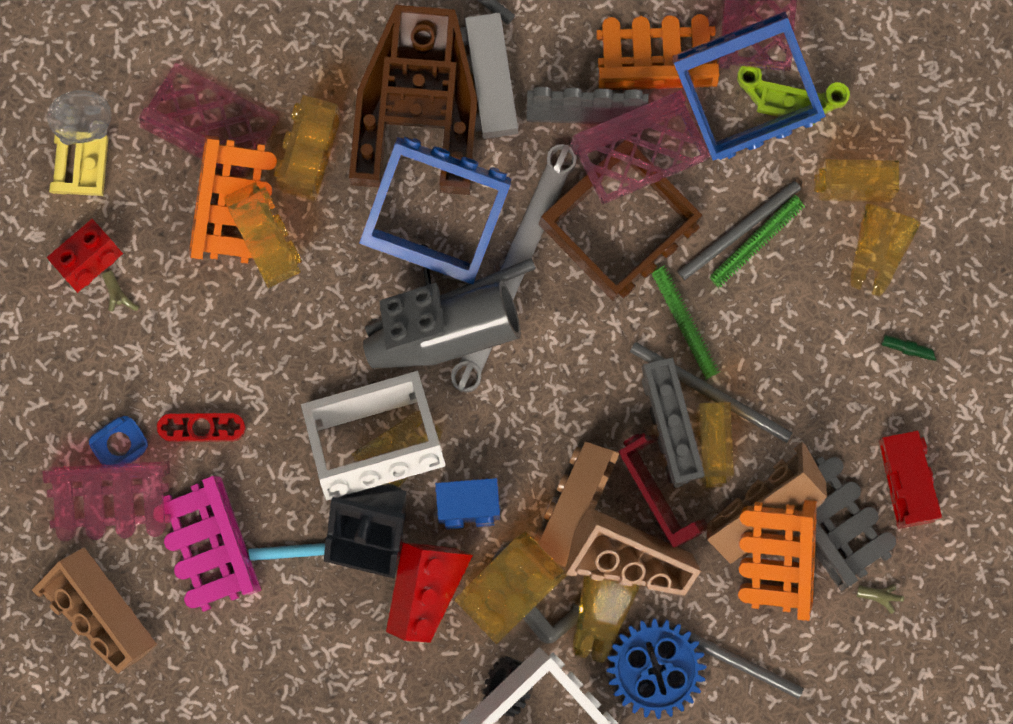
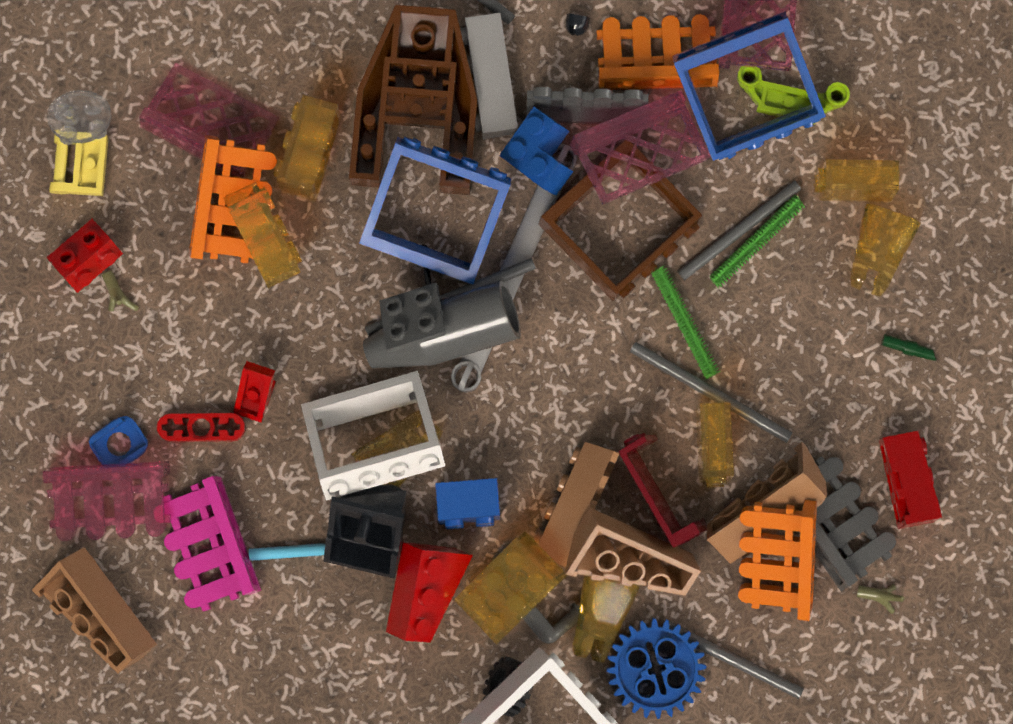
dark grey fence [641,357,705,488] -> none
none -> red slope [233,361,276,423]
none -> blue brick [499,107,573,196]
none -> black hinge [565,13,590,36]

